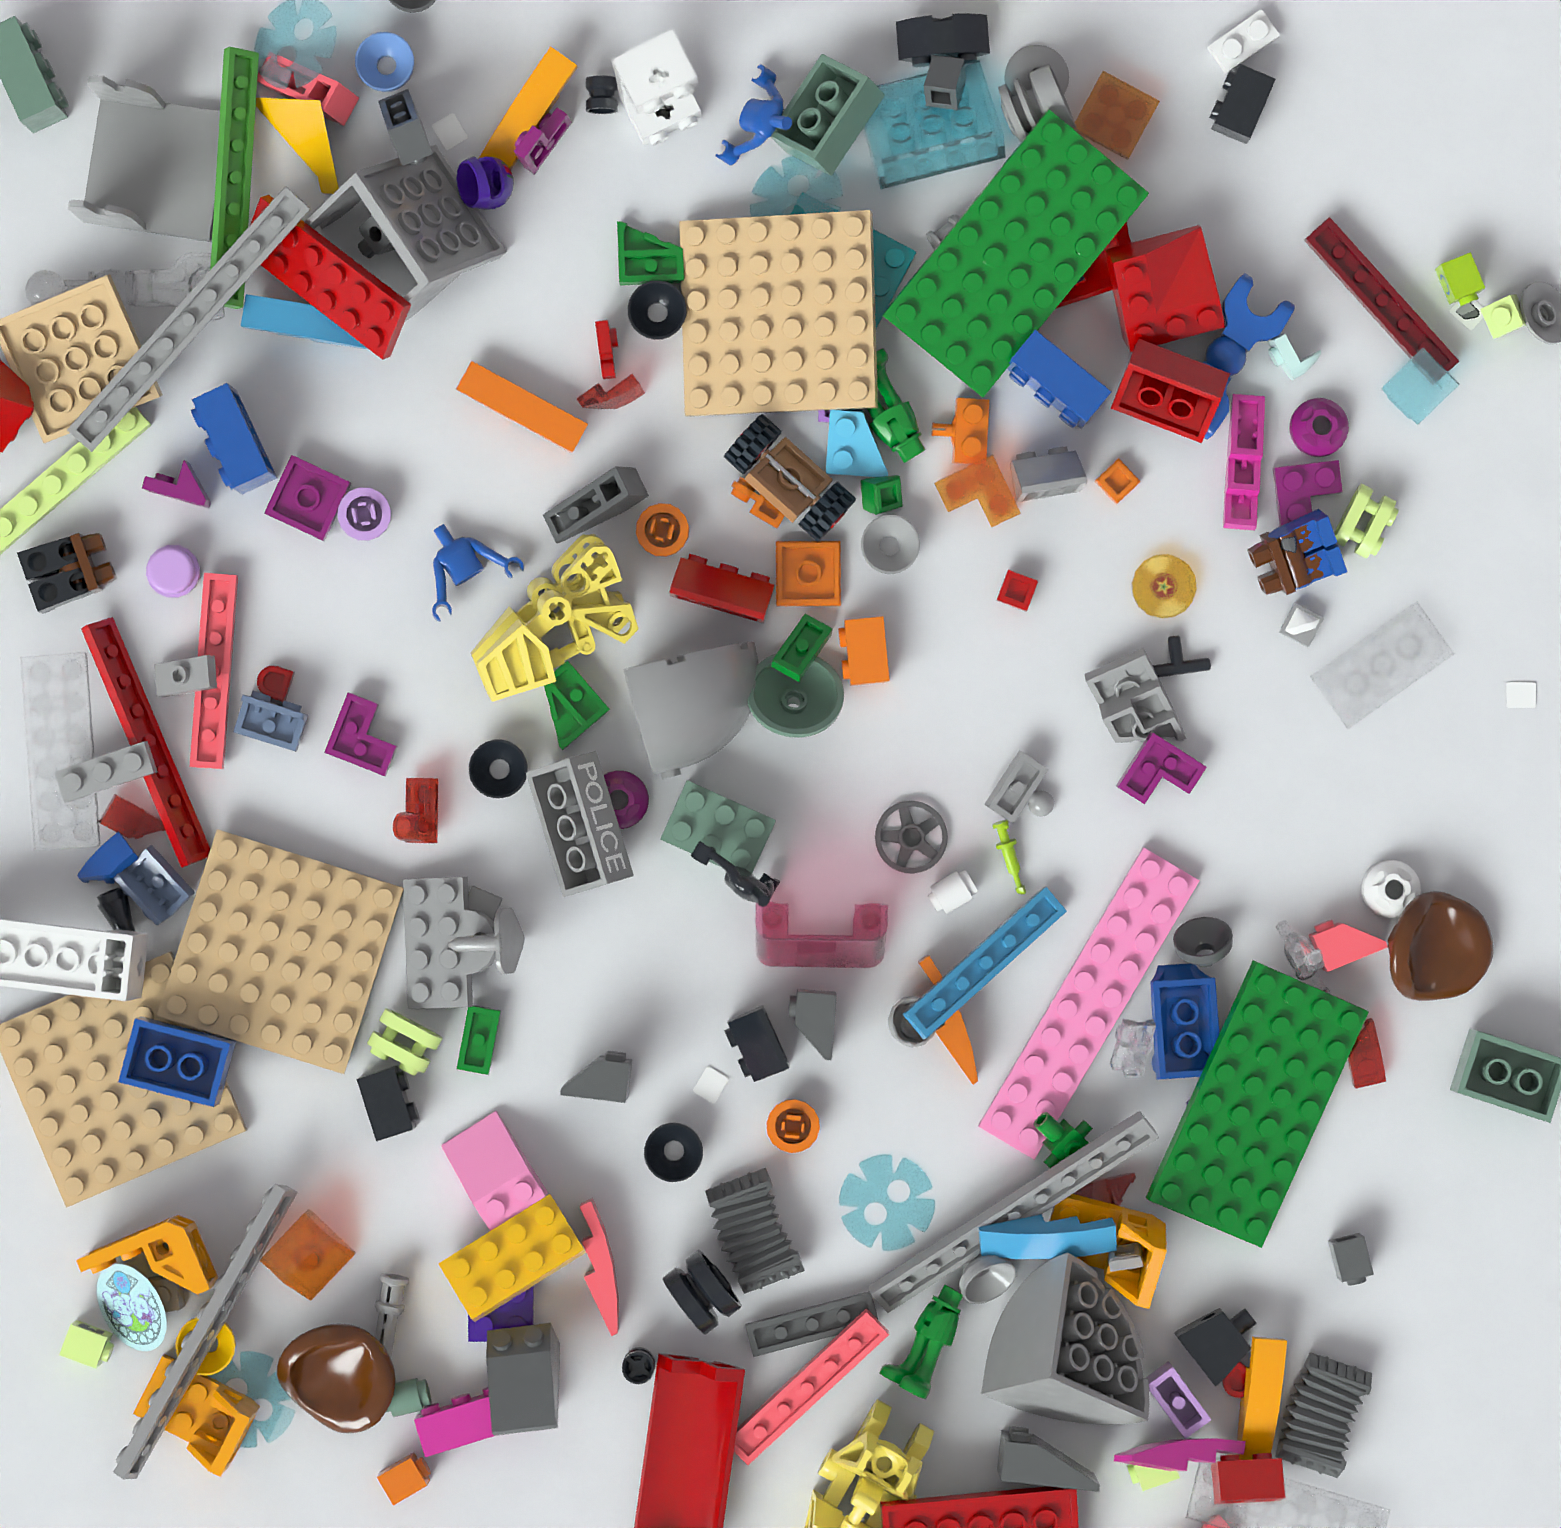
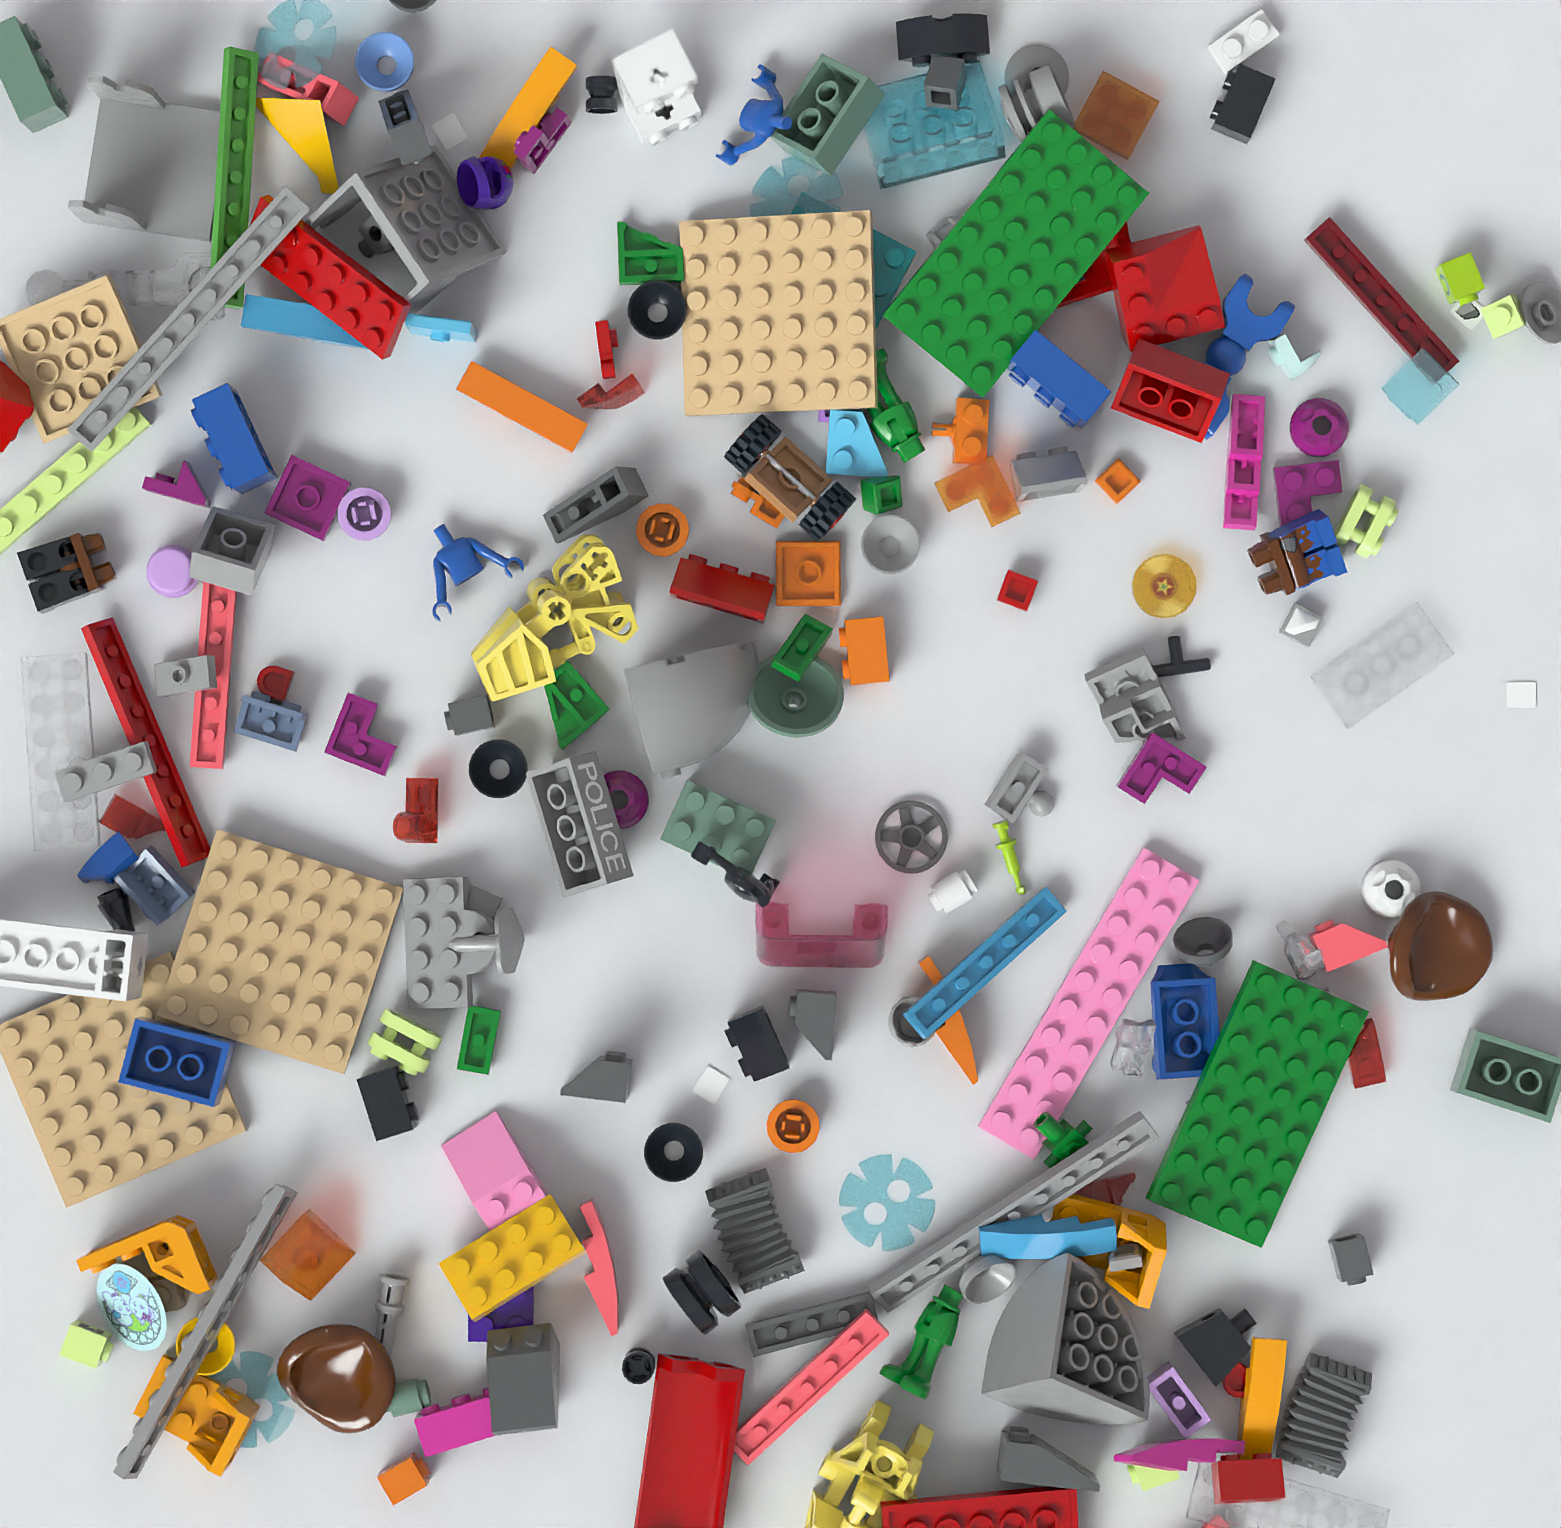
none -> light grey brick [189,506,275,596]
none -> medium azure plate [405,313,477,343]
none -> dark grey brick [444,695,495,736]

